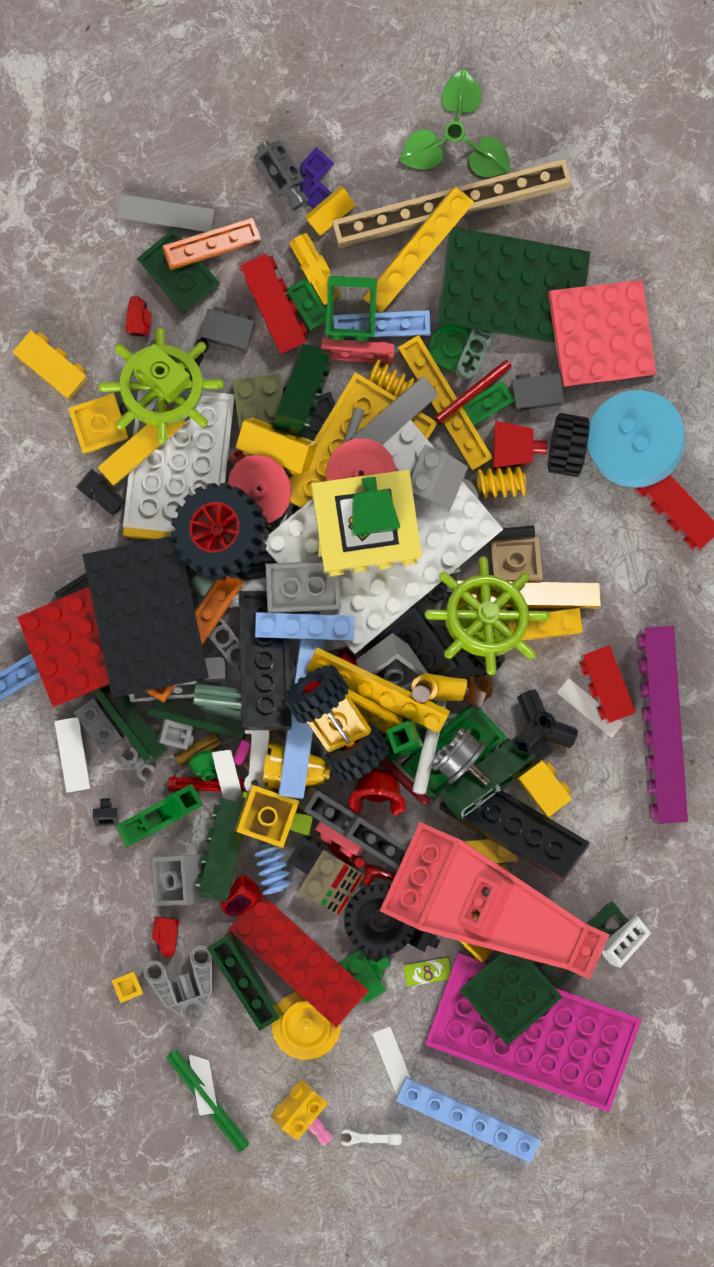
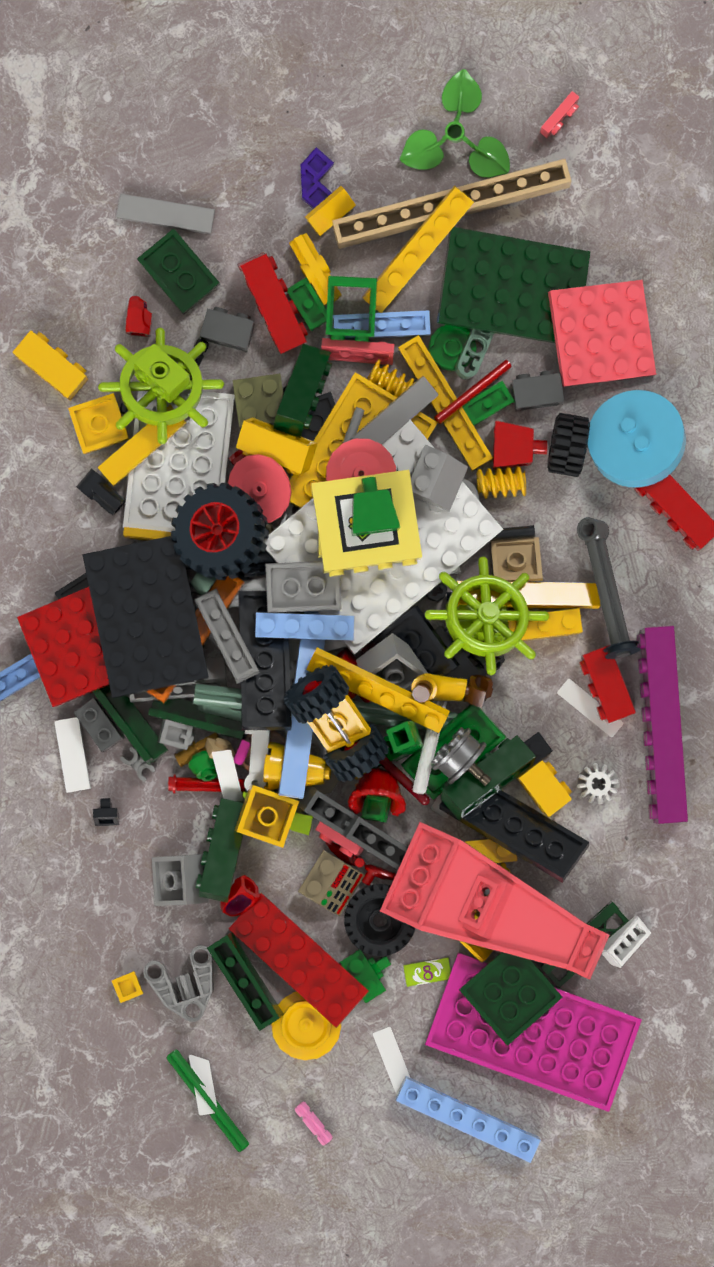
green arch [115,784,203,848] -> none
red rock [152,916,180,957] -> none
tile [162,218,261,270] -> none
dark grey brick [254,140,308,211] -> none
light blue piece [254,844,292,895] -> none
yellow bracket [270,1079,328,1140] -> none
black brick [287,835,323,875] -> none
white piece [341,1129,402,1146] -> none
yellow tile [348,690,404,734] -> none
black tile [408,928,440,952] -> none
black piece [513,689,578,756] -> none
none -> light grey tile [194,589,259,684]
none -> tan plate [205,738,235,759]
none -> green tile [361,795,391,823]
none -> coral plate [540,91,579,138]
none -> dark grey piece [577,517,641,659]
none -> white gear [577,763,618,804]

